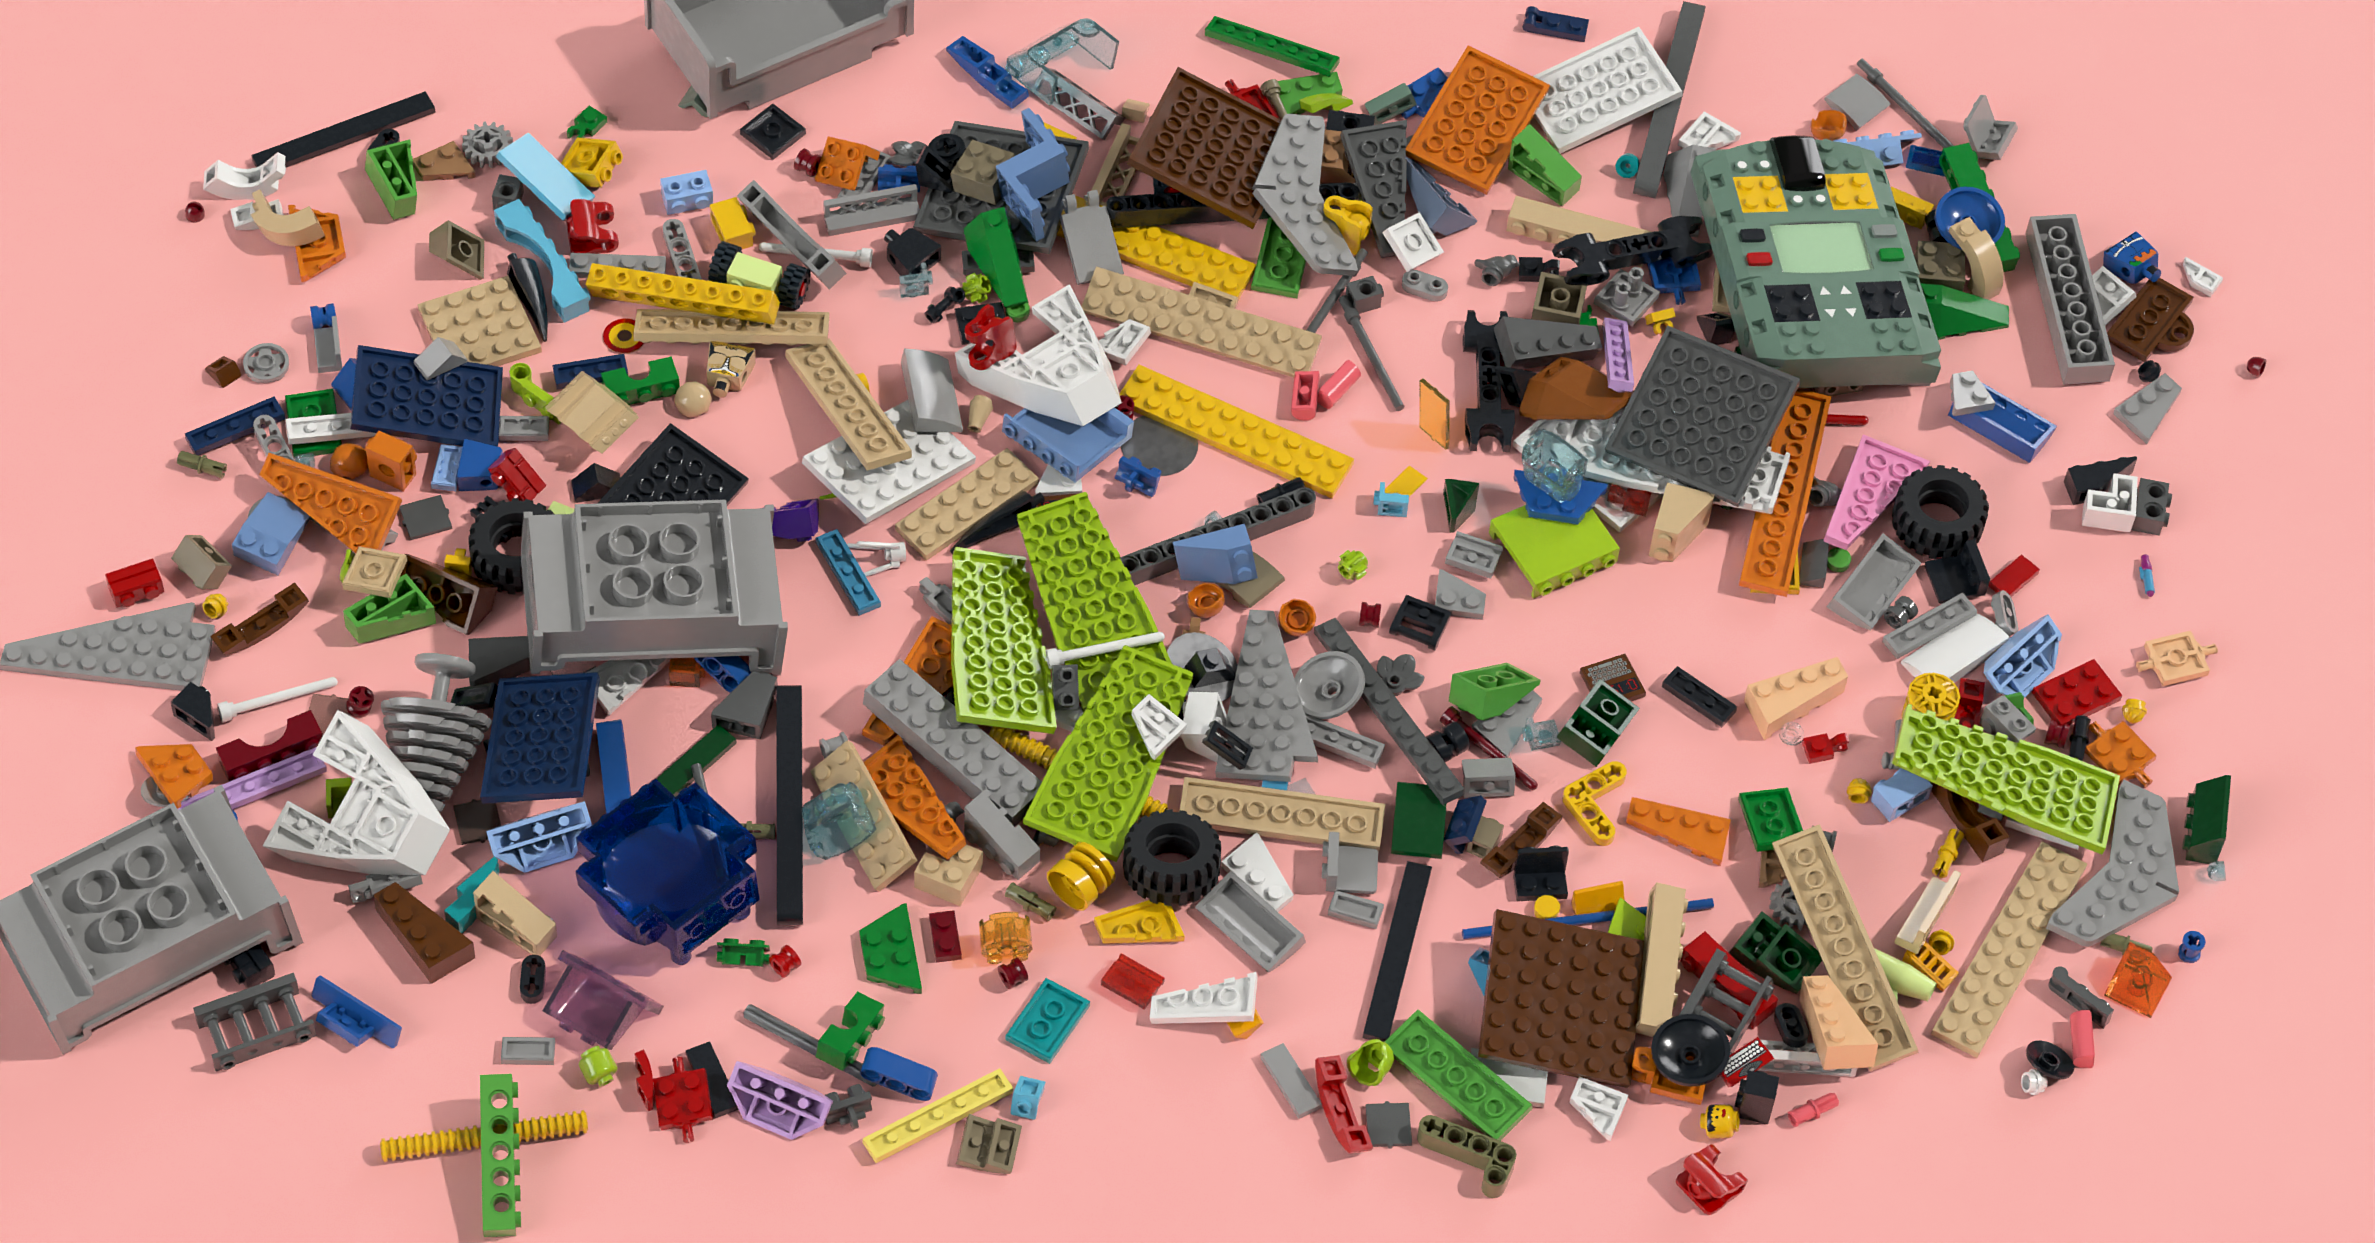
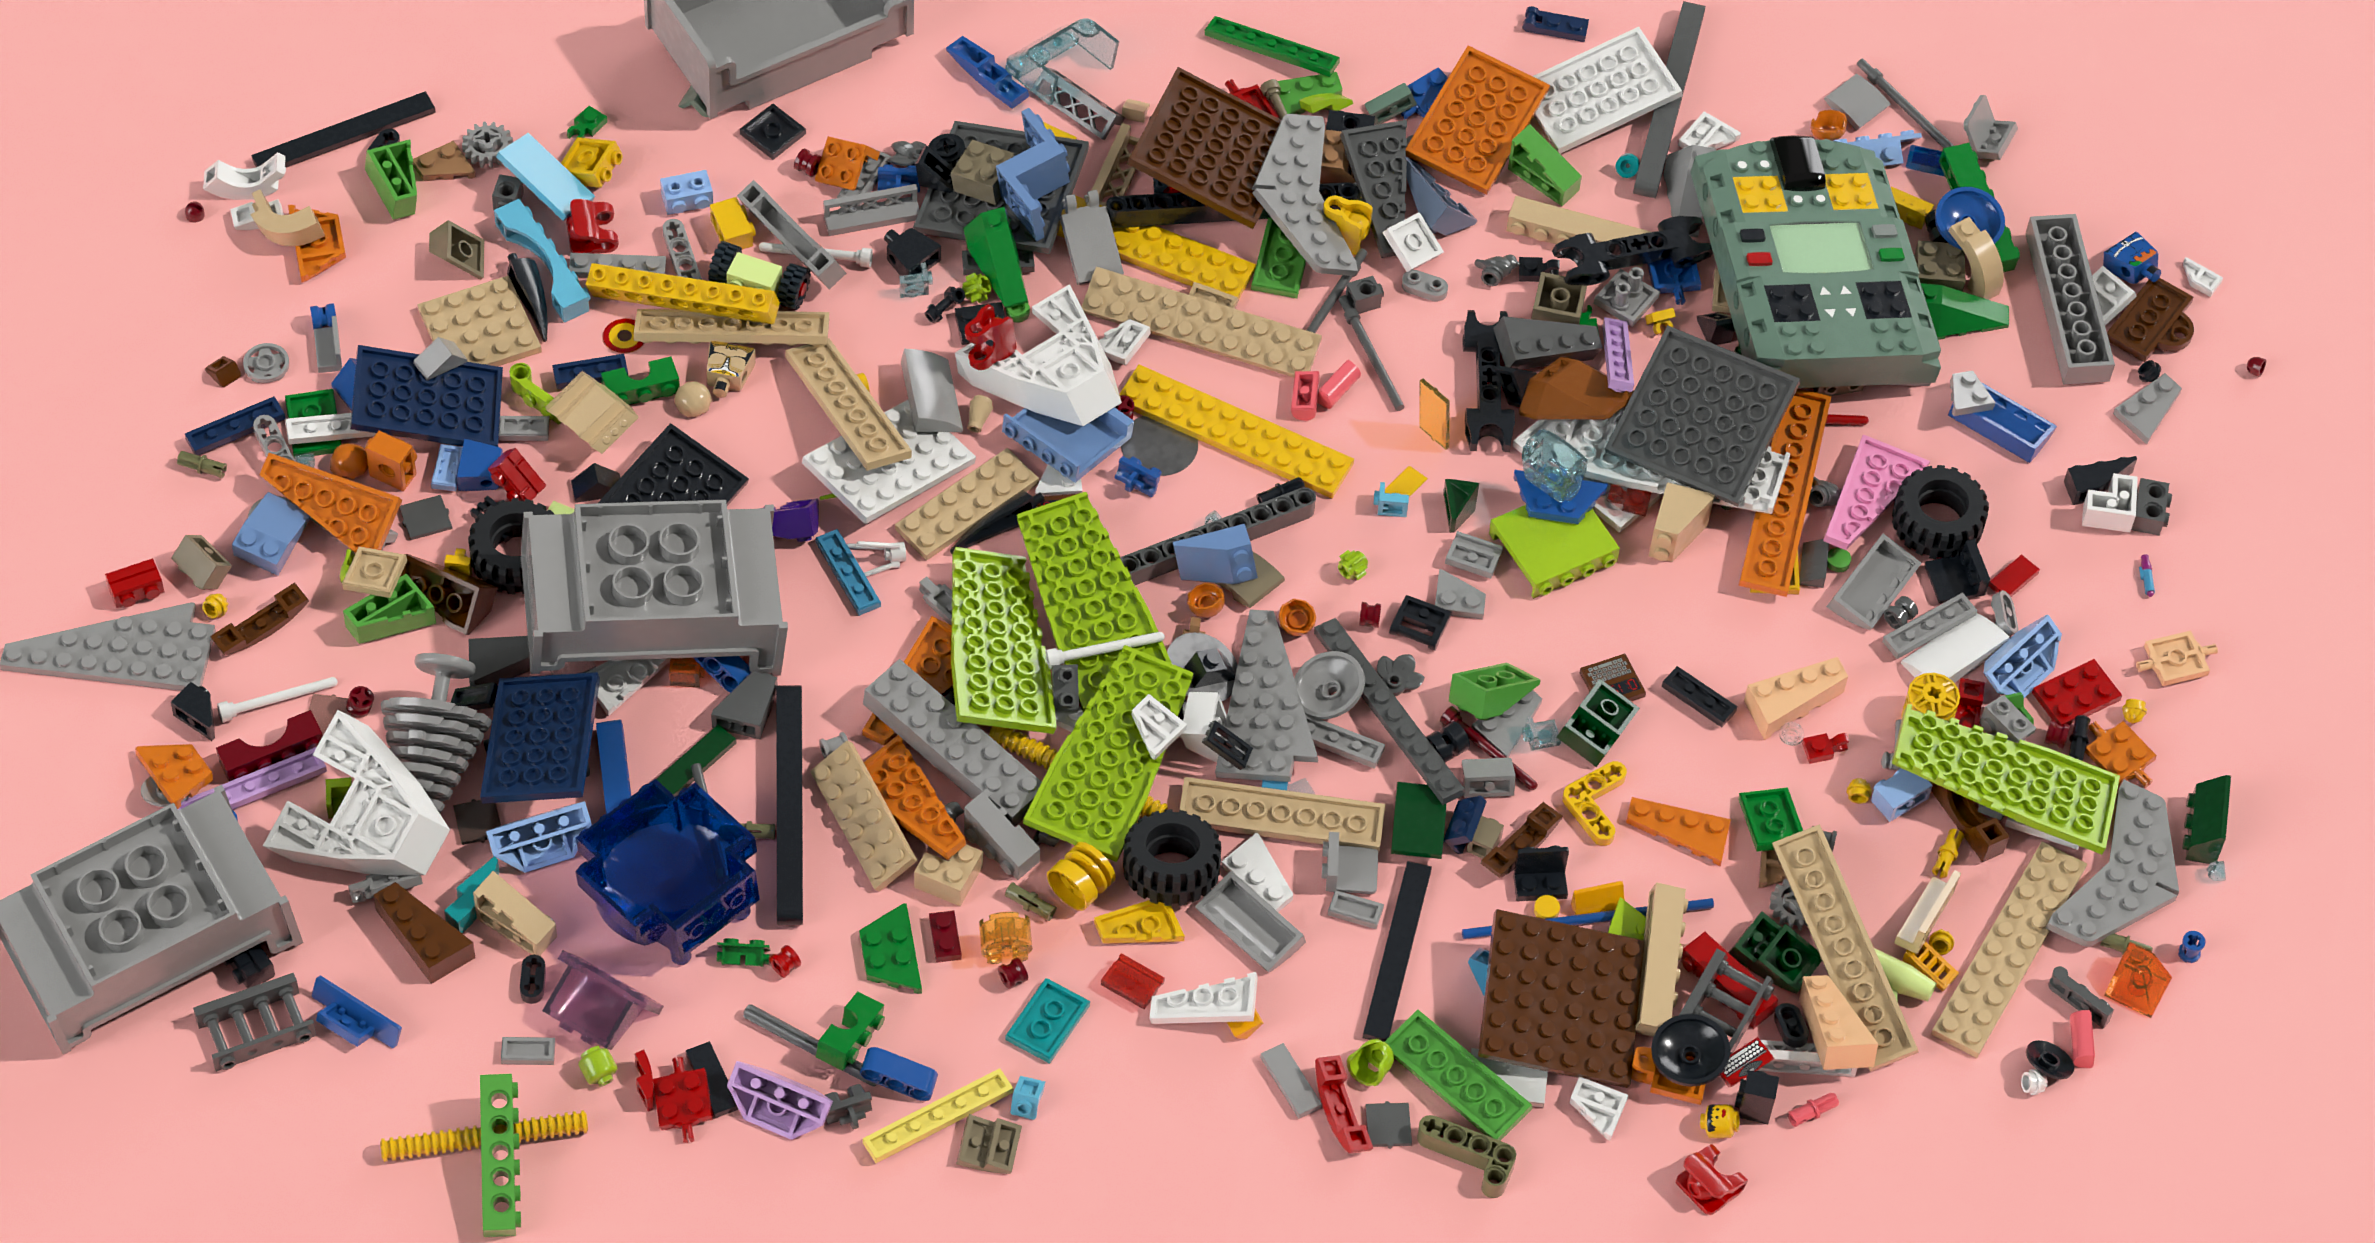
clear light blue piece [802,782,876,860] -> none

